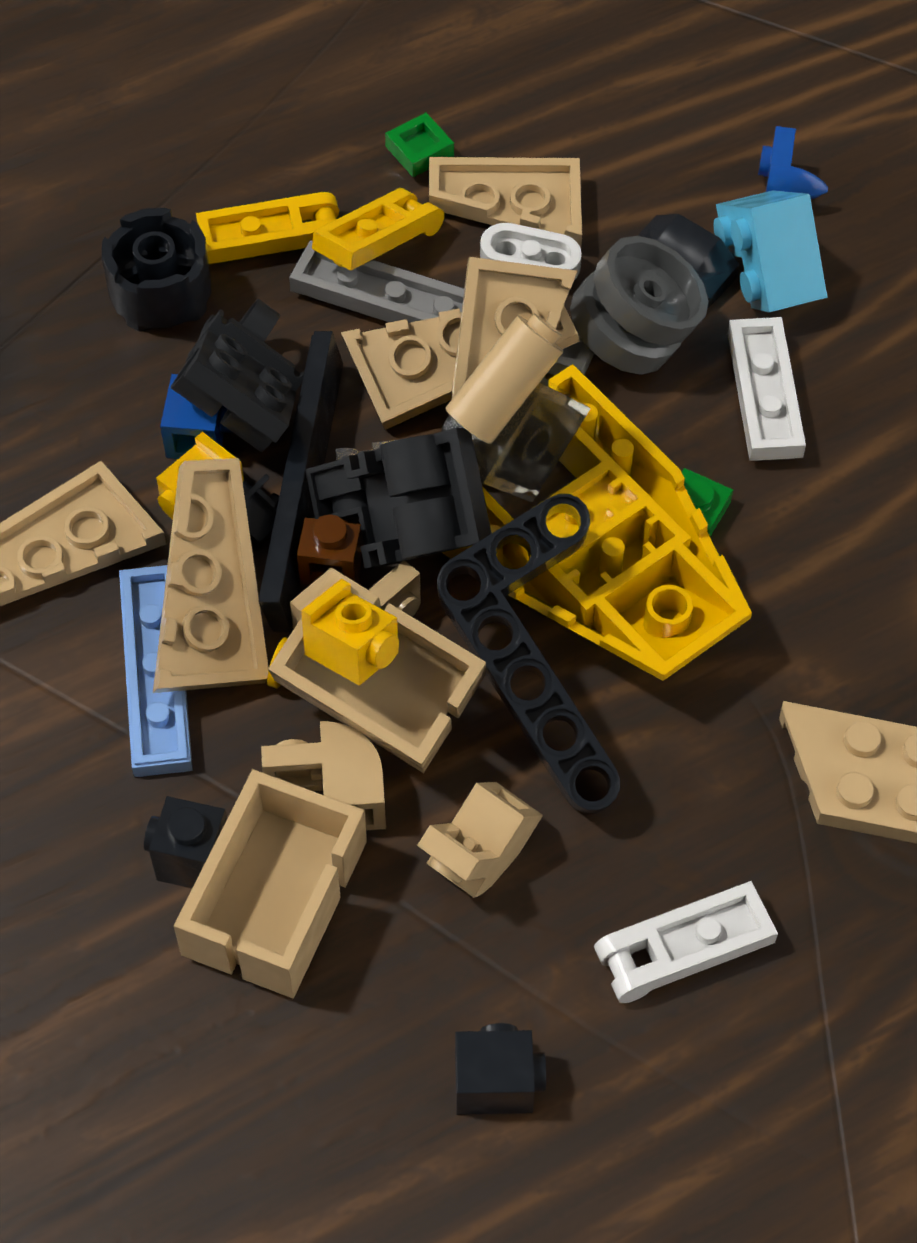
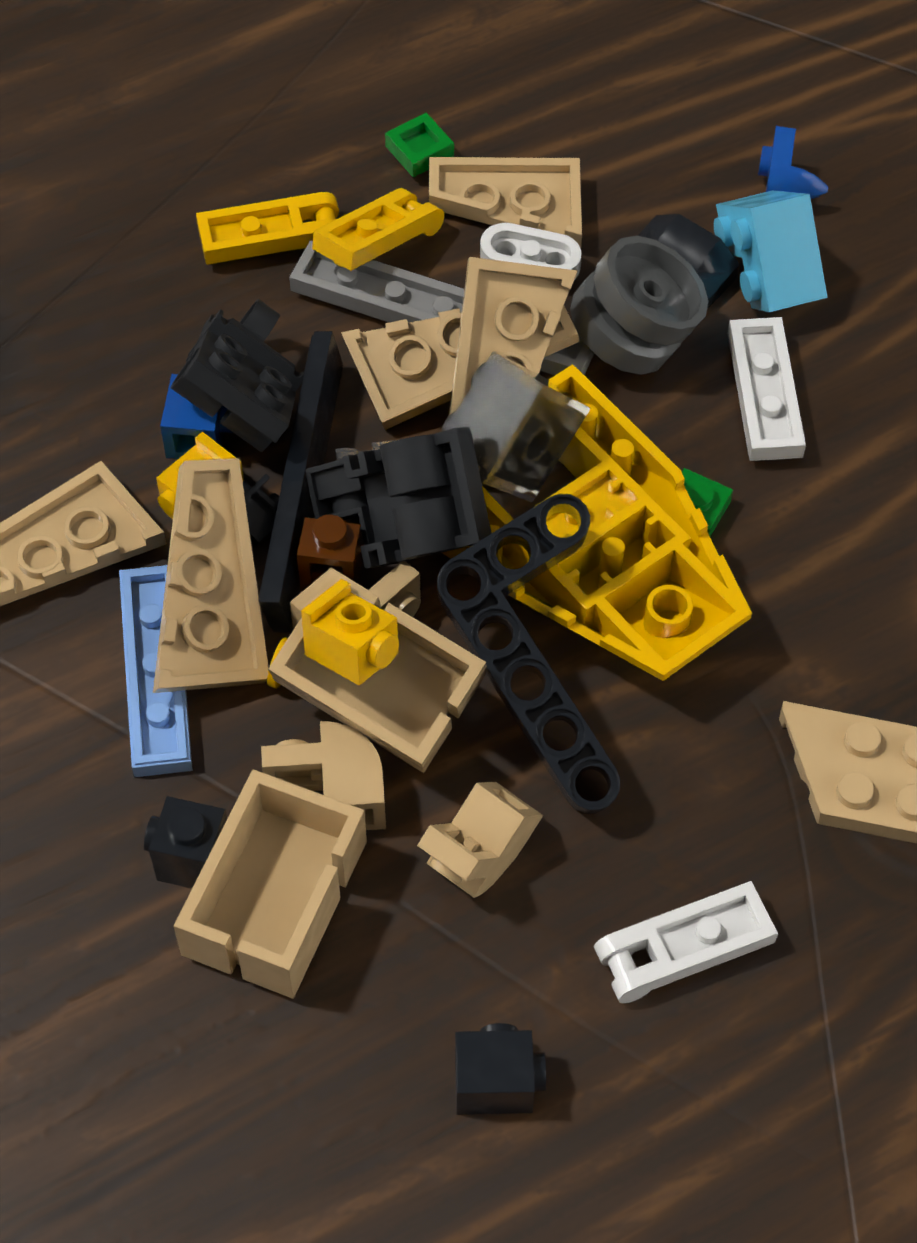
black brick [102,208,211,331] -> none
tan brick [446,313,564,444] -> none

